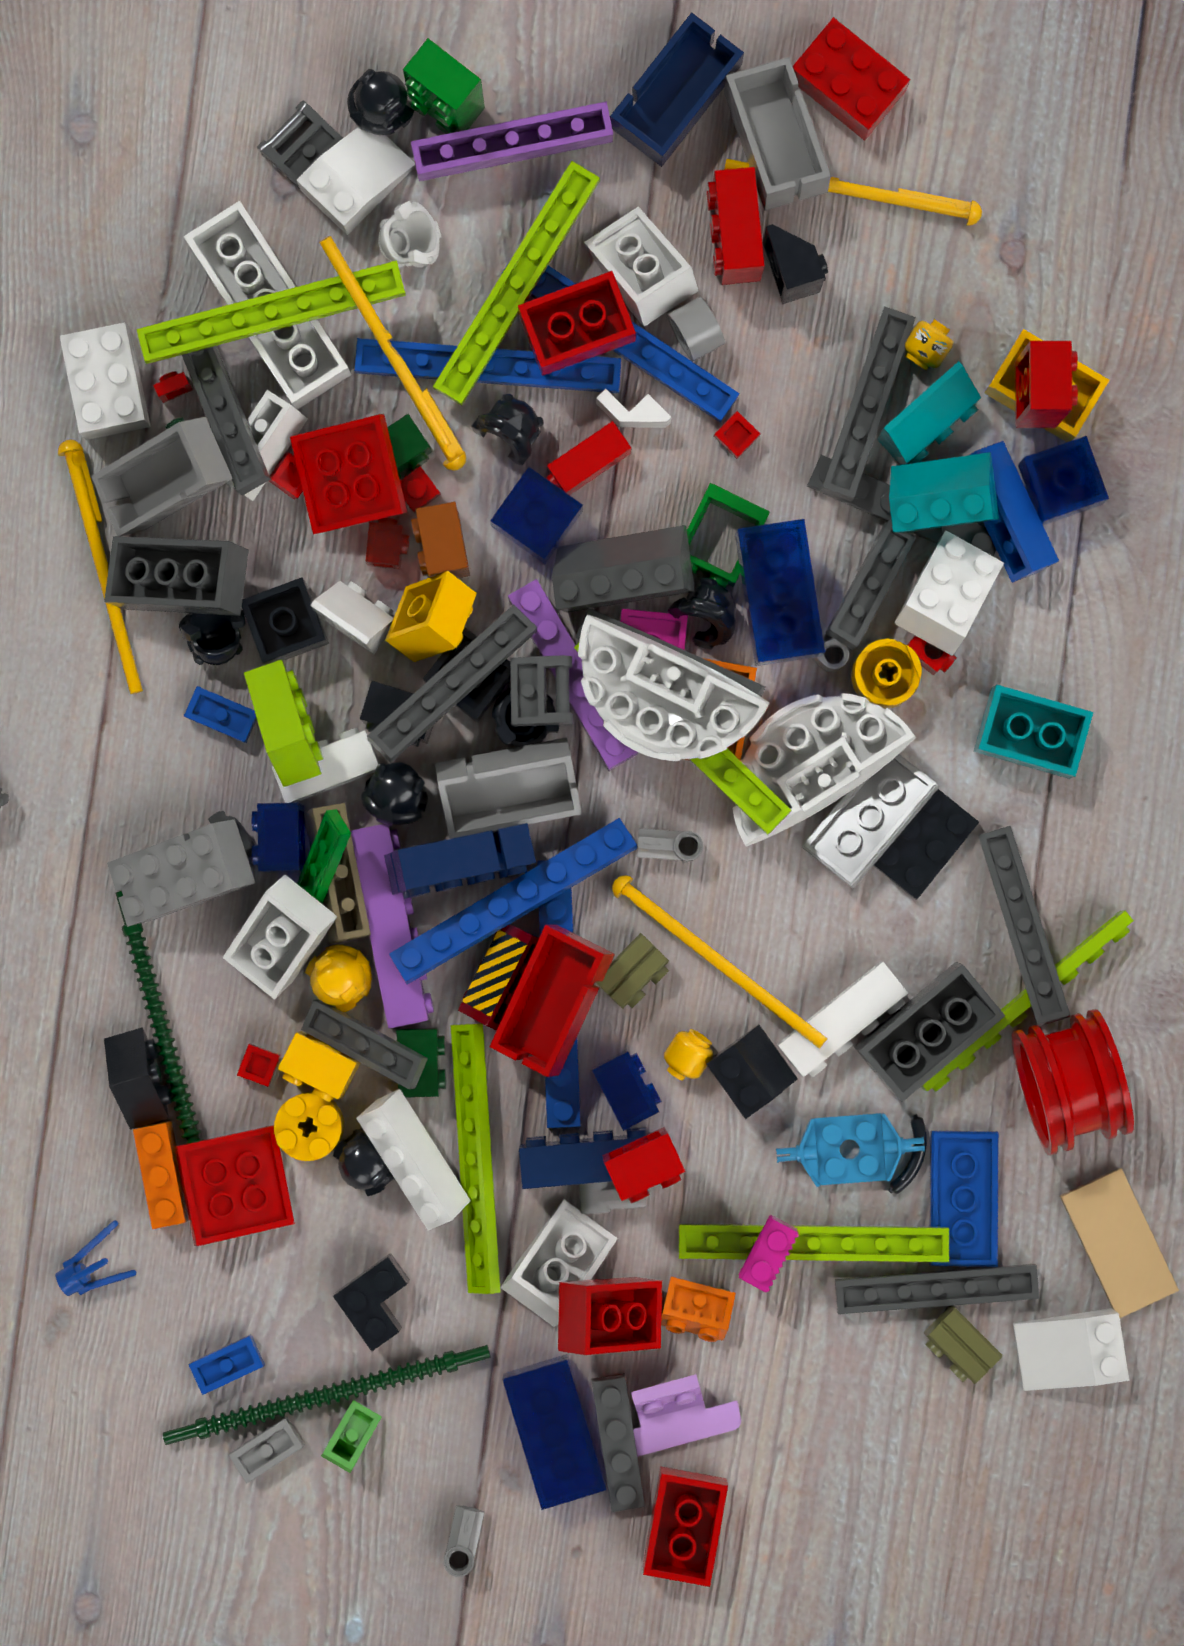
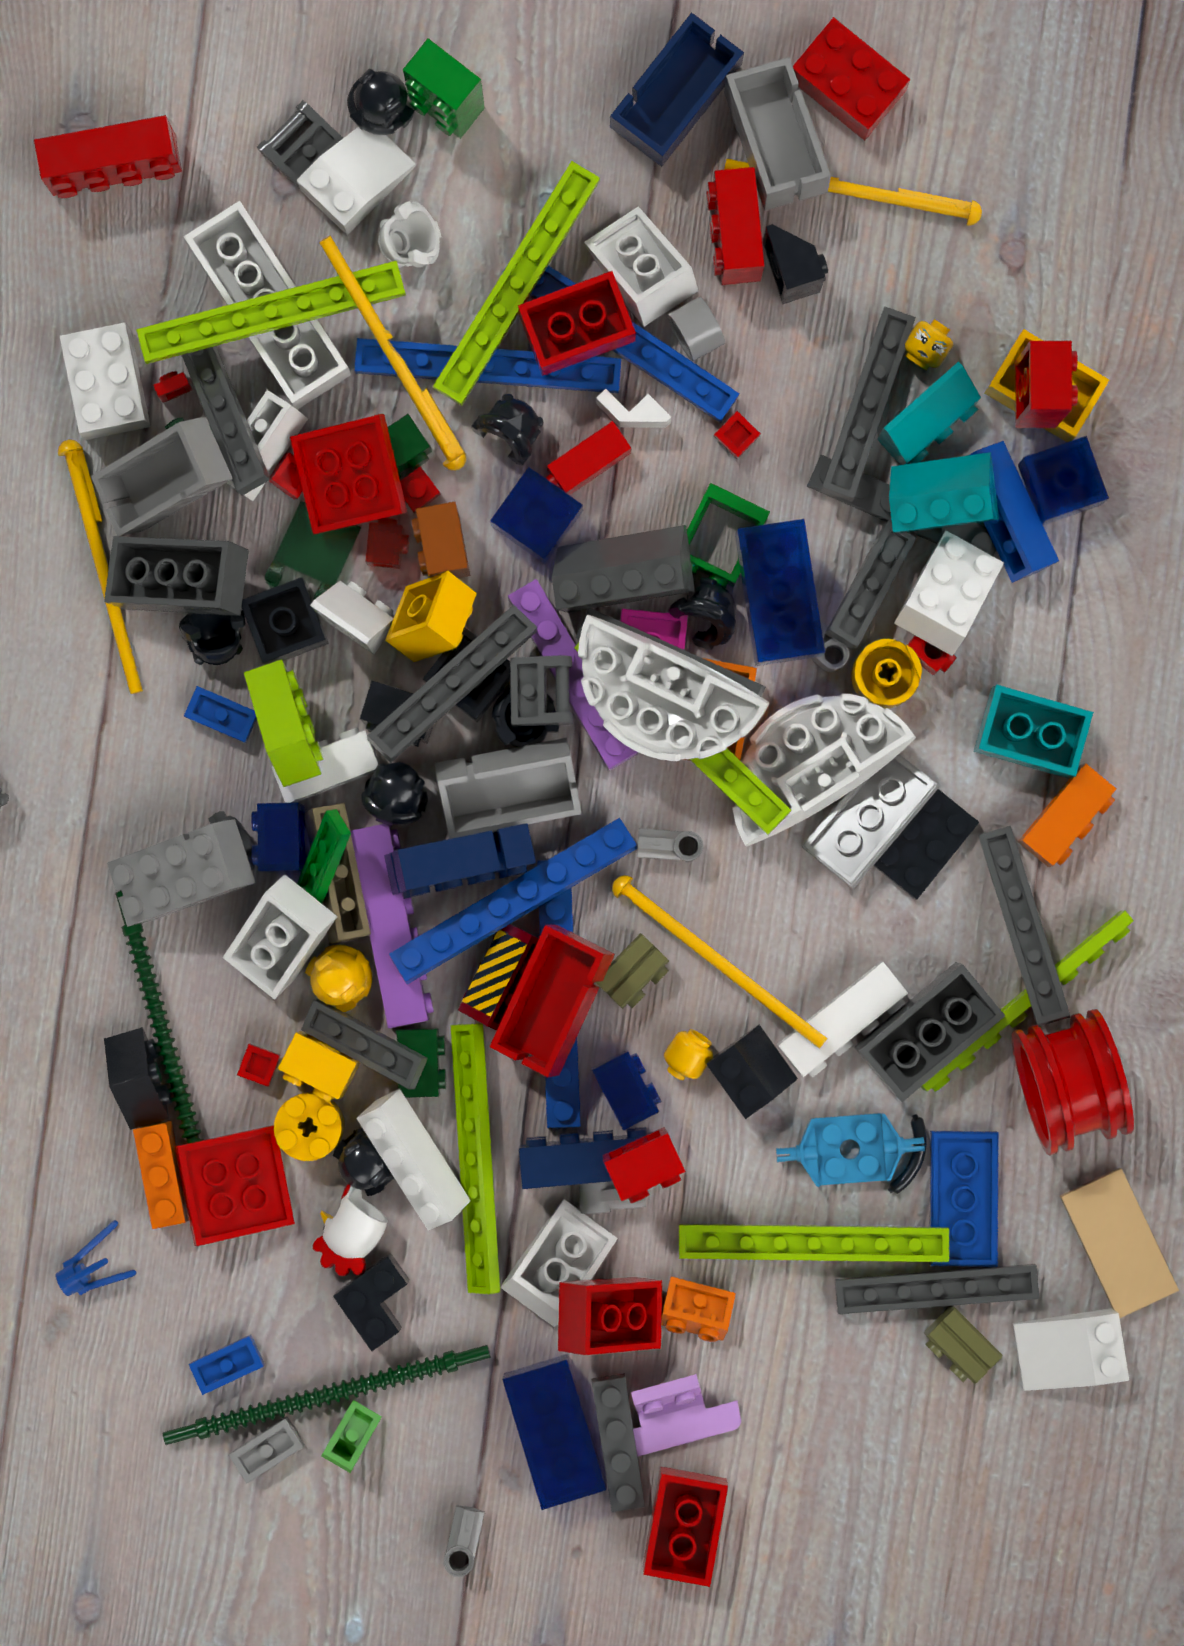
medium lavender brick [411,101,613,182] -> none
dark pink brick [738,1214,799,1293] -> none
none -> red piece [34,115,182,198]
none -> clear green flag [265,501,362,601]
none -> white piece [312,1184,388,1276]
none -> orange brick [1017,763,1117,867]

